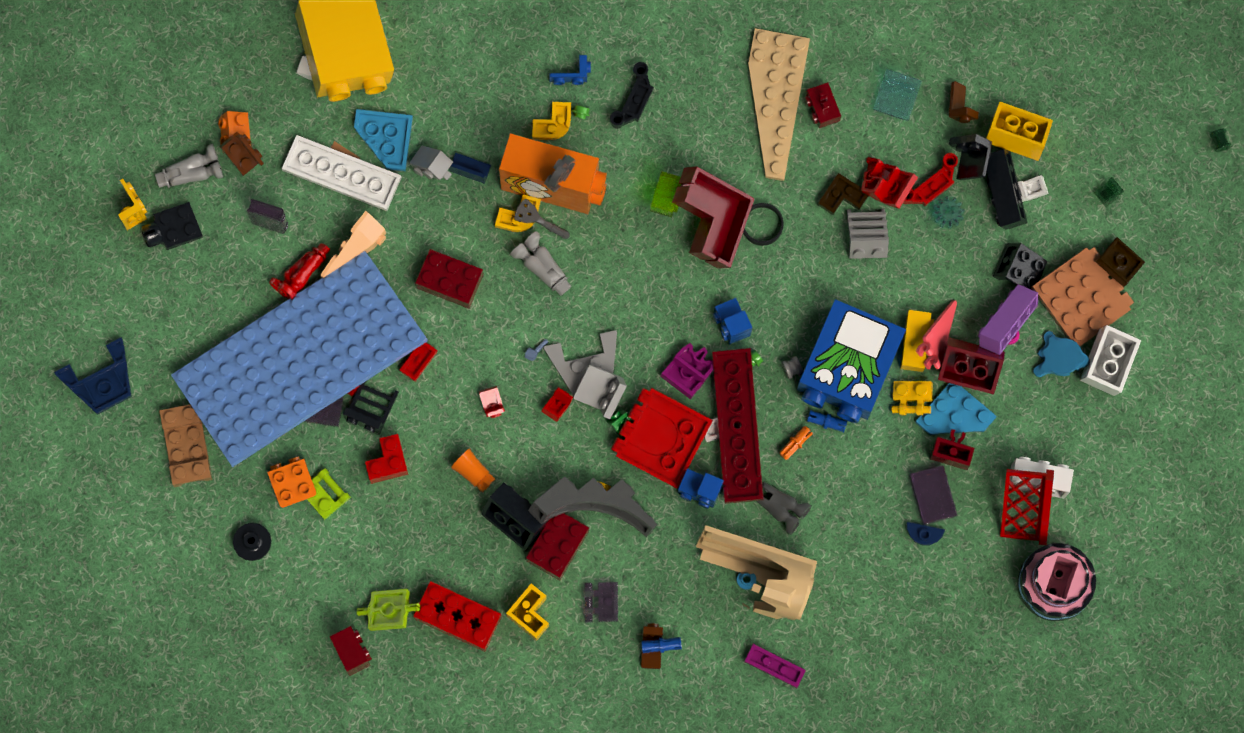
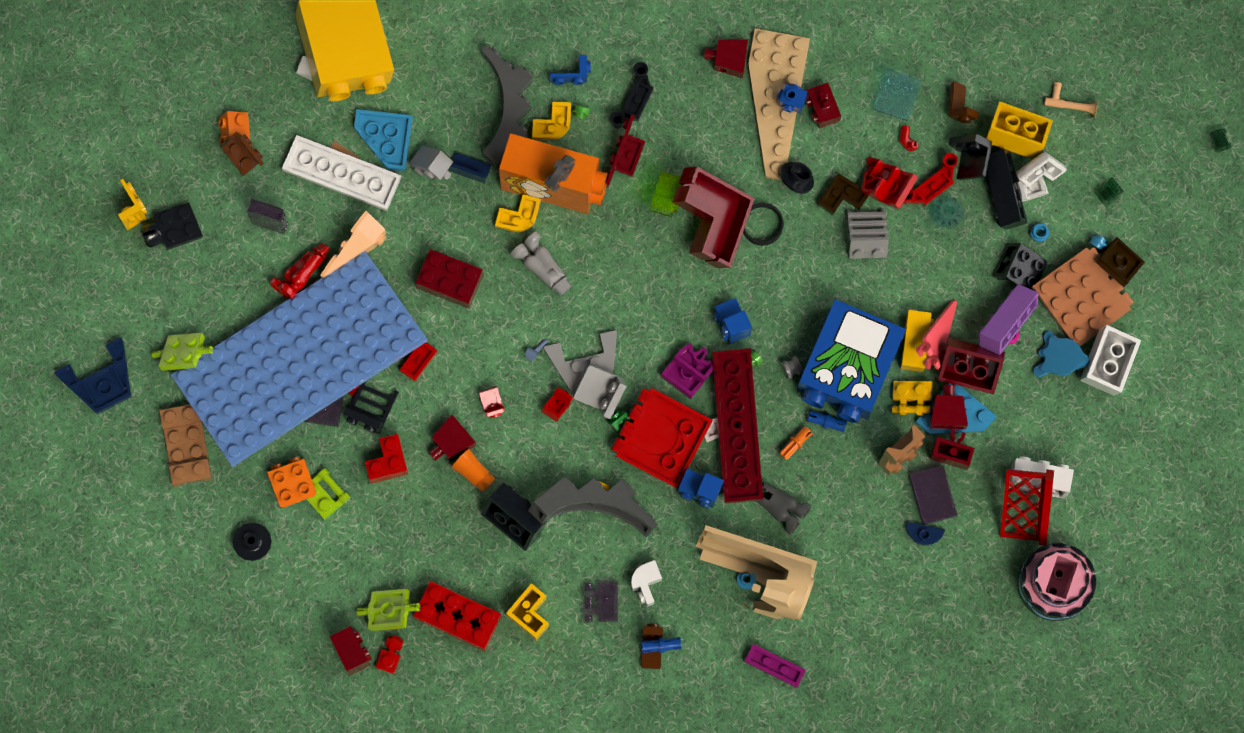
light grey piece [155,144,224,188] -> none
dark grey piece [514,199,570,239] -> none
dark red brick [526,513,589,581] -> none
none -> lime plate [152,333,213,371]
none -> red plate [375,635,404,674]
none -> dark red torso [428,415,476,461]
none -> dark grey arch [482,46,533,170]
none -> dark red bracket [605,114,646,188]
none -> white brick [631,560,662,607]
none -> dark red torso [704,39,748,78]
none -> blue brick [777,84,807,114]
none -> black piece [780,162,814,194]
none -> medium nougat piece [879,424,925,475]
none -> red arm [900,125,918,152]
none -> dark red torso [929,385,968,430]
none -> white brick [1016,151,1067,186]
none -> dark azure plate [1030,223,1049,242]
none -> light nougat piece [1045,82,1098,119]
none -> dark azure plate [1089,234,1108,251]

